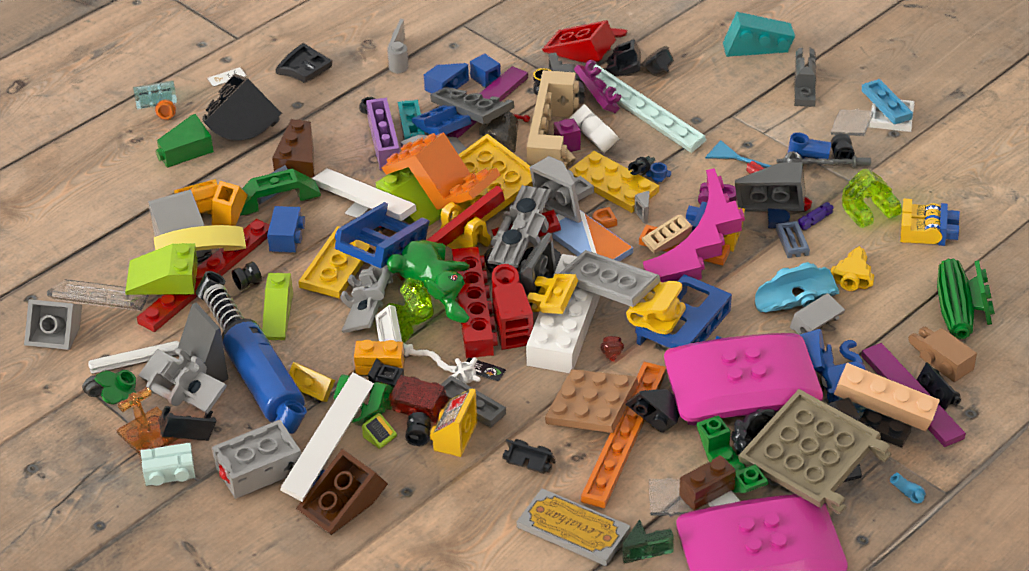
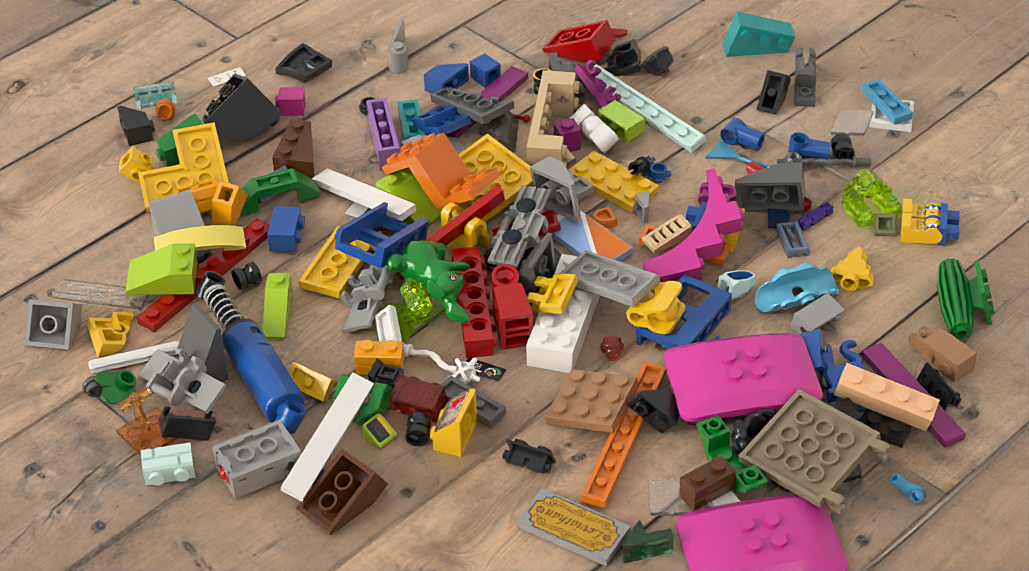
none -> yellow slope [86,312,134,357]
none -> black slope [117,106,155,146]
none -> yellow brick [118,146,154,184]
none -> yellow plate [138,123,229,212]
none -> dark pink brick [275,87,306,116]
none -> lime brick [598,100,645,143]
none -> light aqua rock [717,270,756,300]
none -> blue piece [720,118,765,151]
none -> black slope [756,70,791,115]
none -> olive slope [872,214,897,236]

